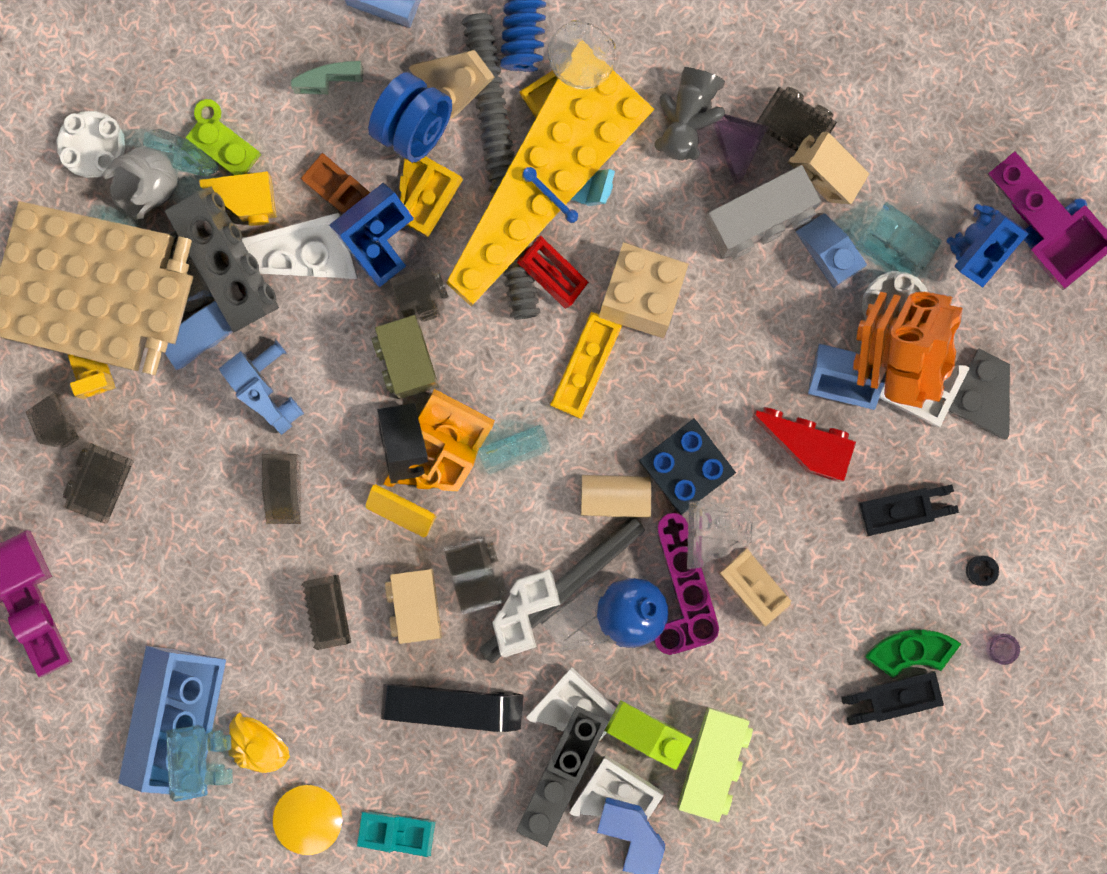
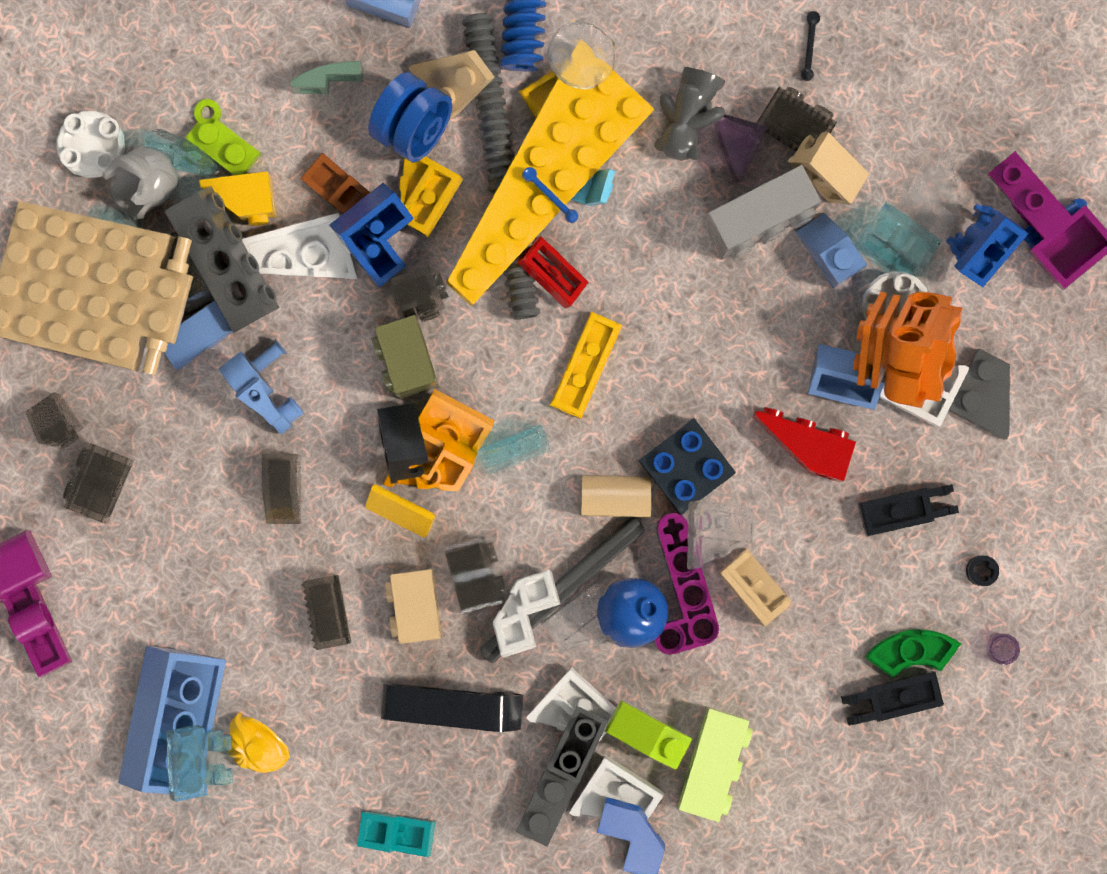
yellow bracket [67,354,116,399] -> none
yellow dish [273,785,342,855] -> none
tan piece [599,242,689,339] -> none
none -> black hinge [801,11,820,81]

